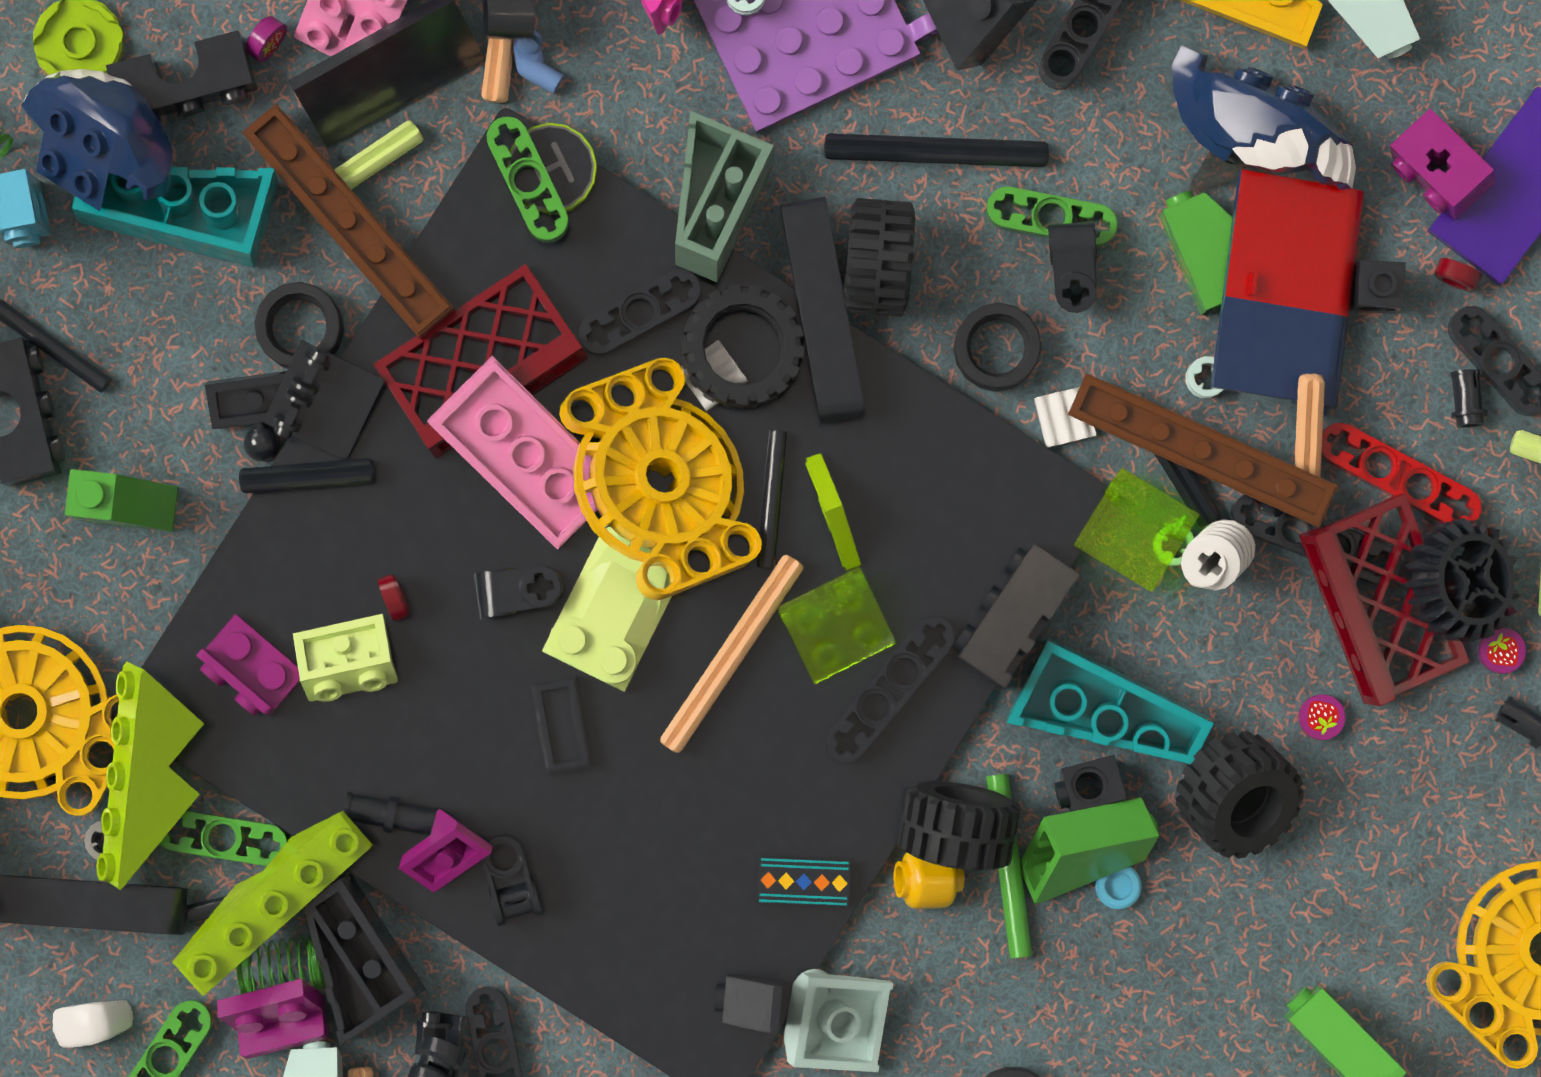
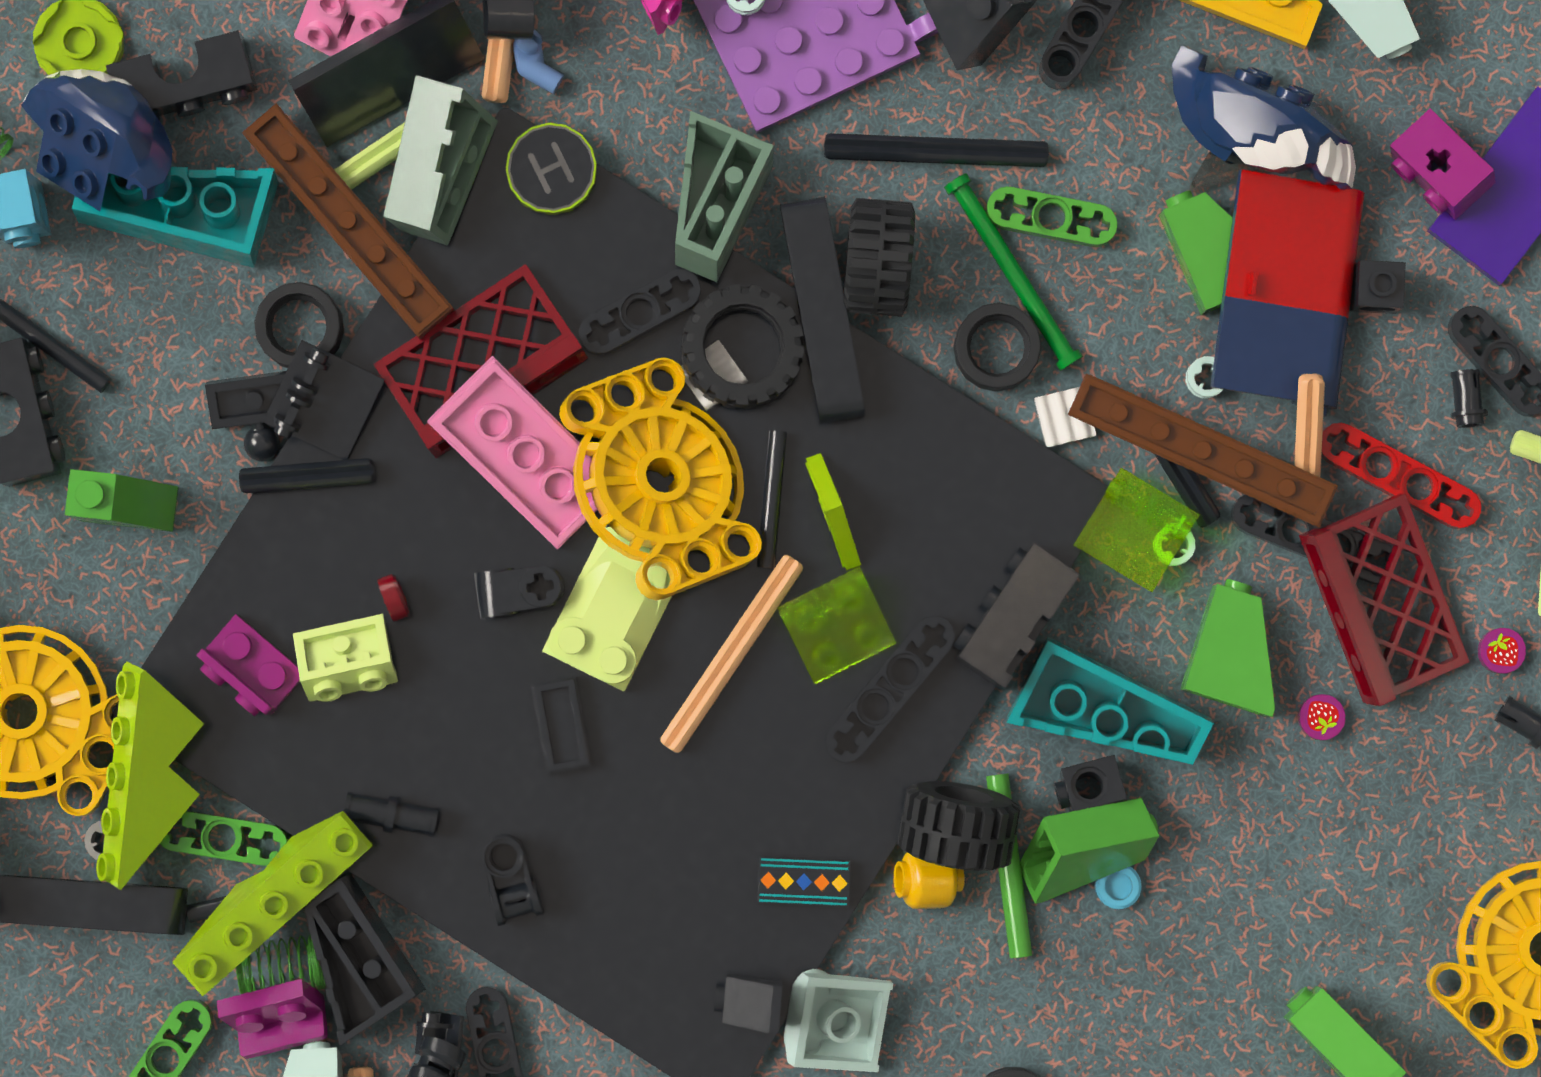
white hair [52,1000,134,1048] -> none
magenta tile [246,16,287,63] -> none
magenta slope [398,809,493,892] -> none
bright green beam [487,117,569,243] -> none
black piece [1048,221,1097,313] -> none
black tyre [1176,731,1304,859] -> none
white piece [1181,519,1256,590] -> none
black gear [1403,518,1523,643] -> none
dark red tile [1434,258,1482,292] -> none
none -> wedge [383,75,498,245]
none -> green bar [944,173,1083,371]
none -> bright green slope [1180,579,1275,717]

